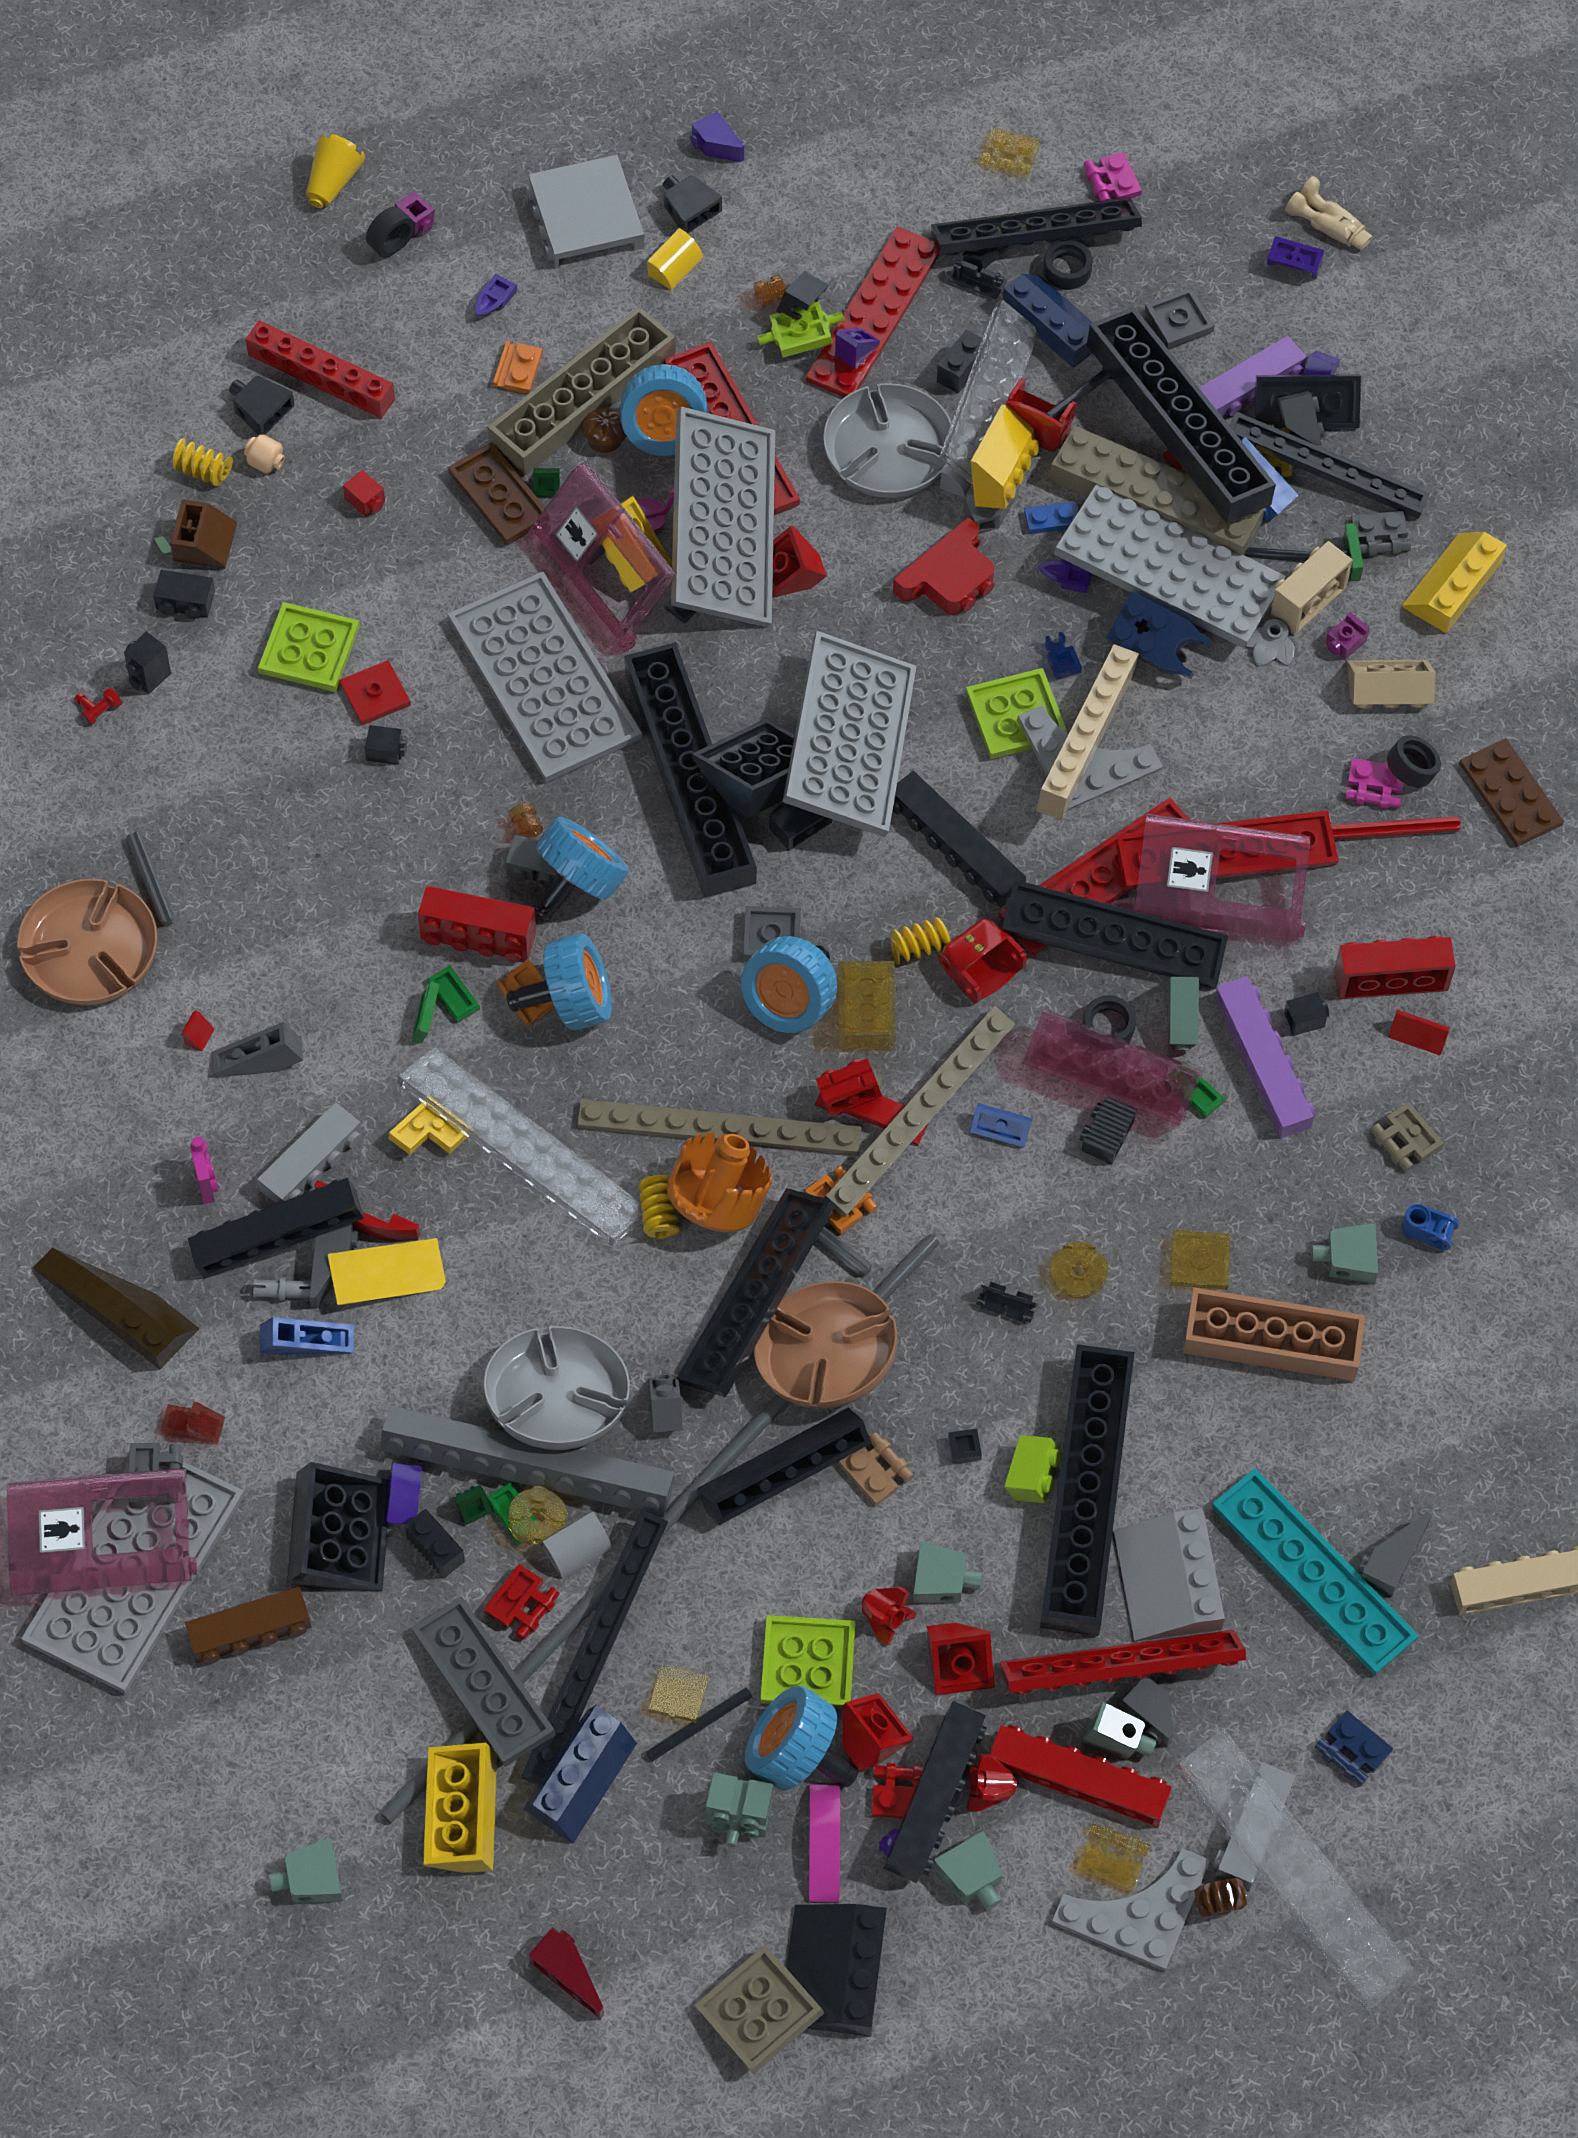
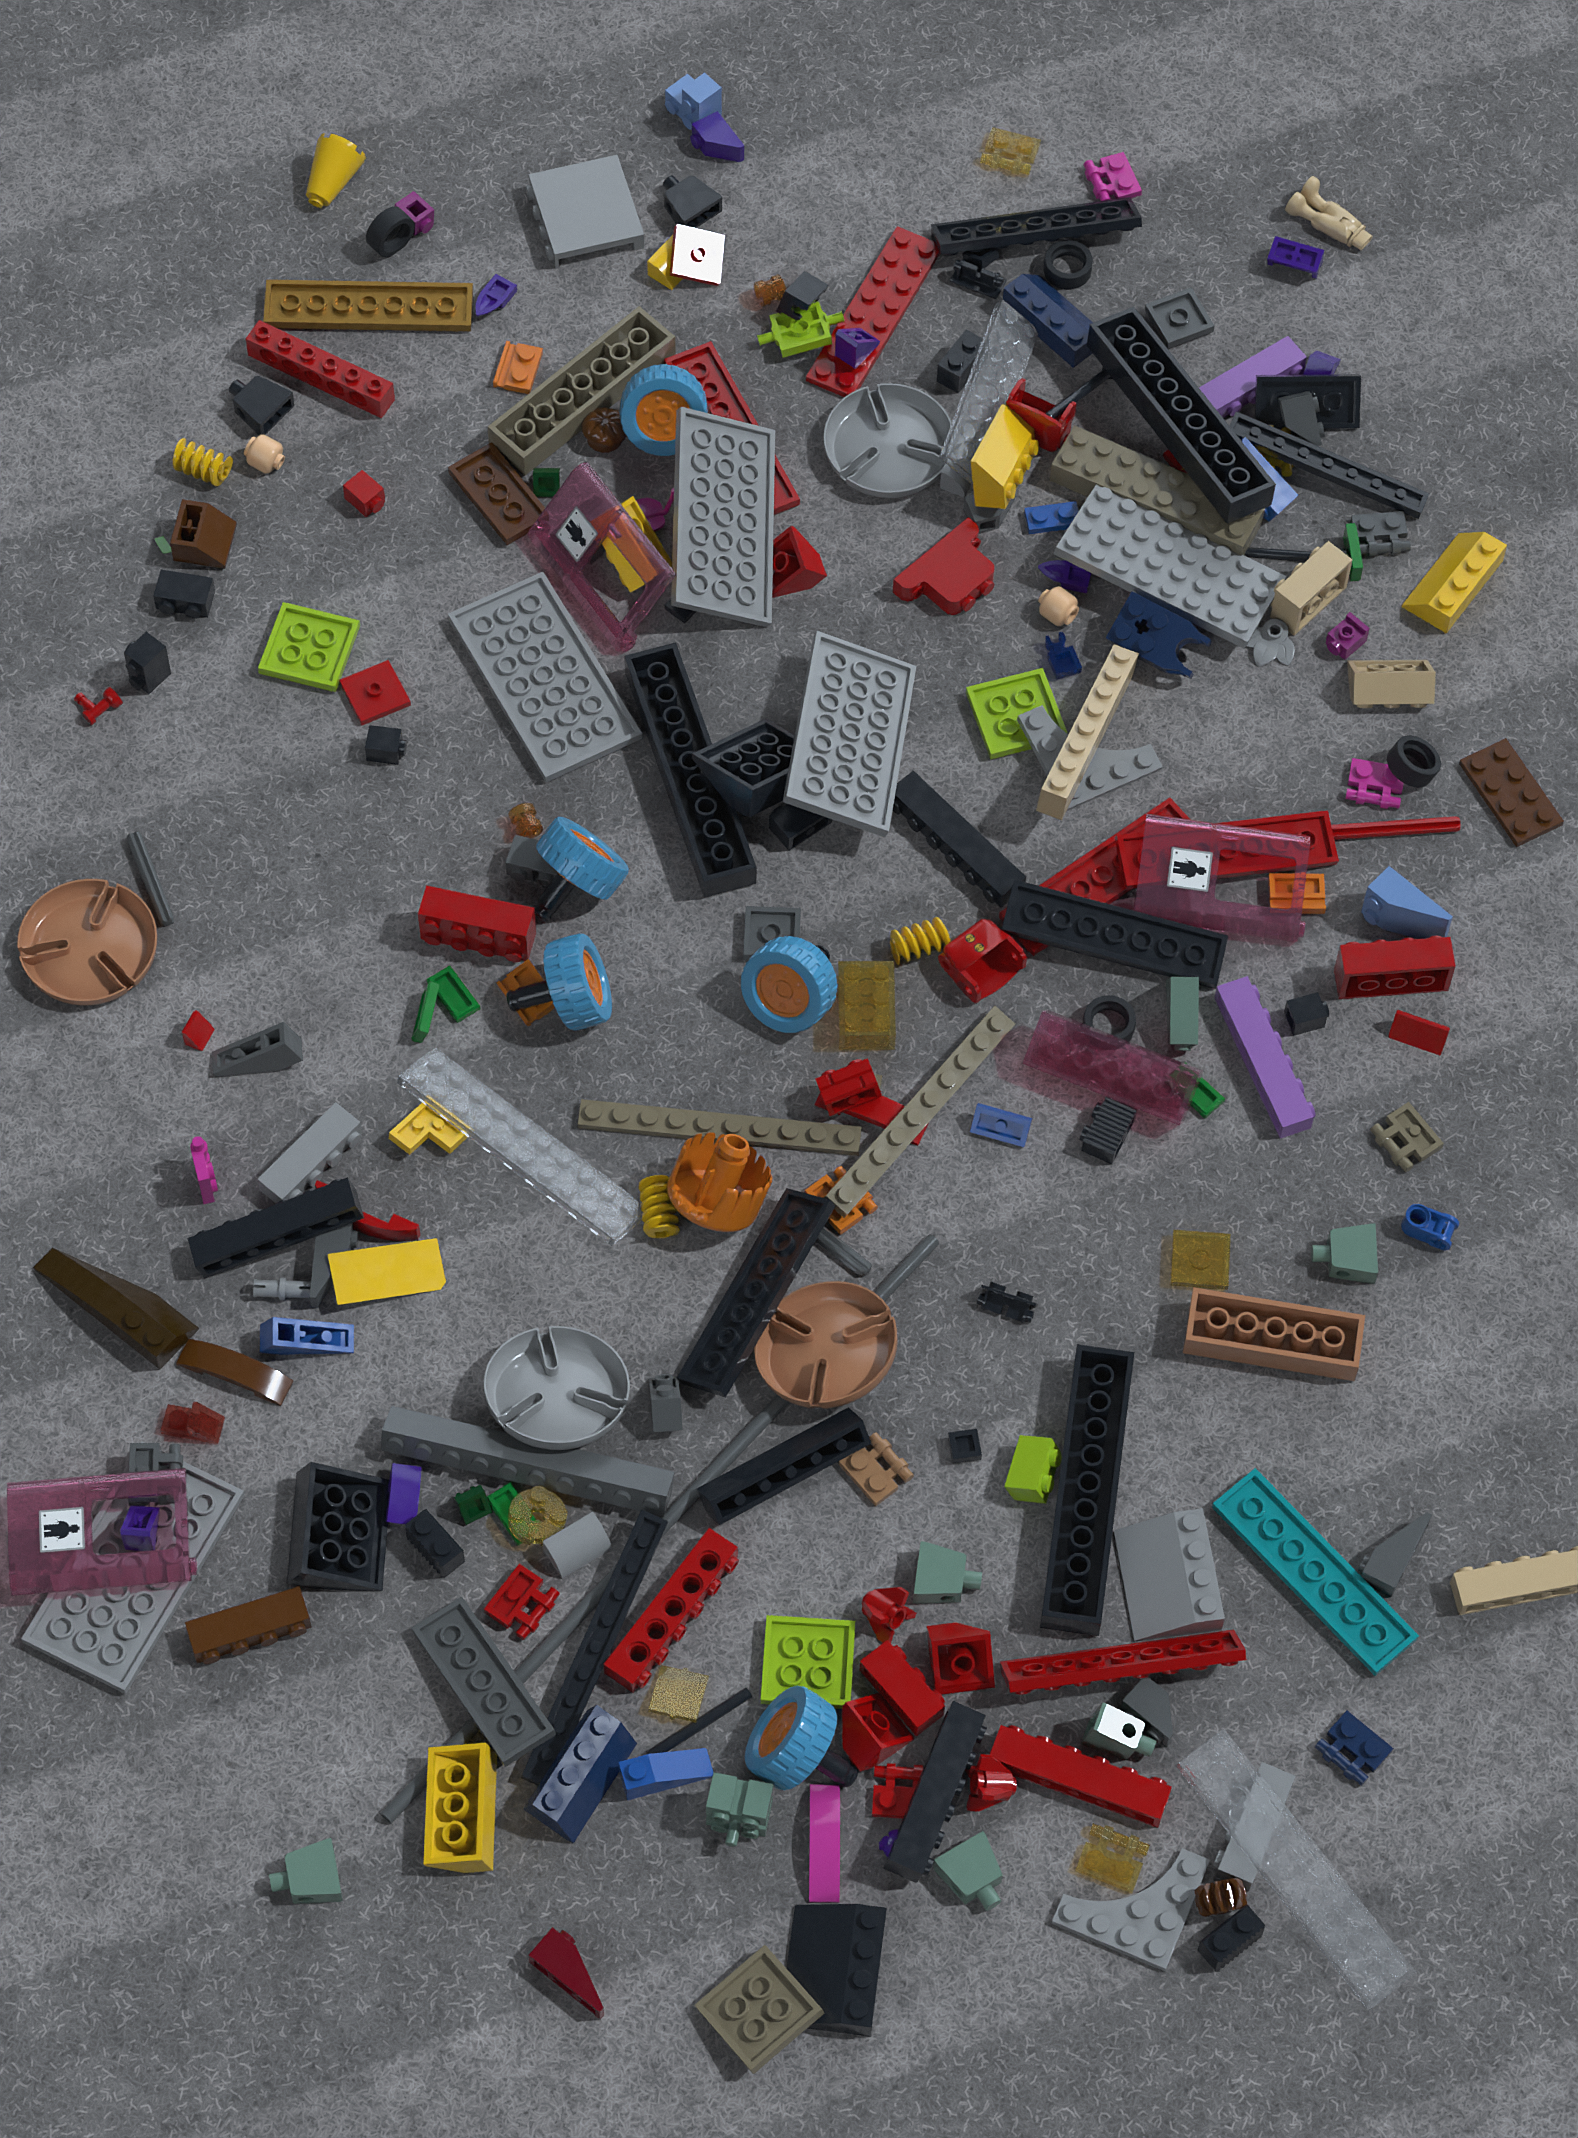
clear yellow plate [1050,1242,1108,1299] -> none
none -> dark purple slope [120,1506,160,1552]
none -> reddish brown slope [176,1339,293,1406]
none -> pearl gold plate [263,280,473,332]
none -> red brick [604,1528,739,1693]
none -> blue slope [619,1748,713,1801]
none -> medium blue brick [665,72,722,130]
none -> plate [669,224,725,286]
none -> red brick [859,1640,945,1736]
none -> light nougat head [1038,586,1079,626]
none -> black brick [1197,1904,1265,1972]
none -> orange plate [1268,873,1326,914]
none -> medium blue slope [1361,866,1453,939]

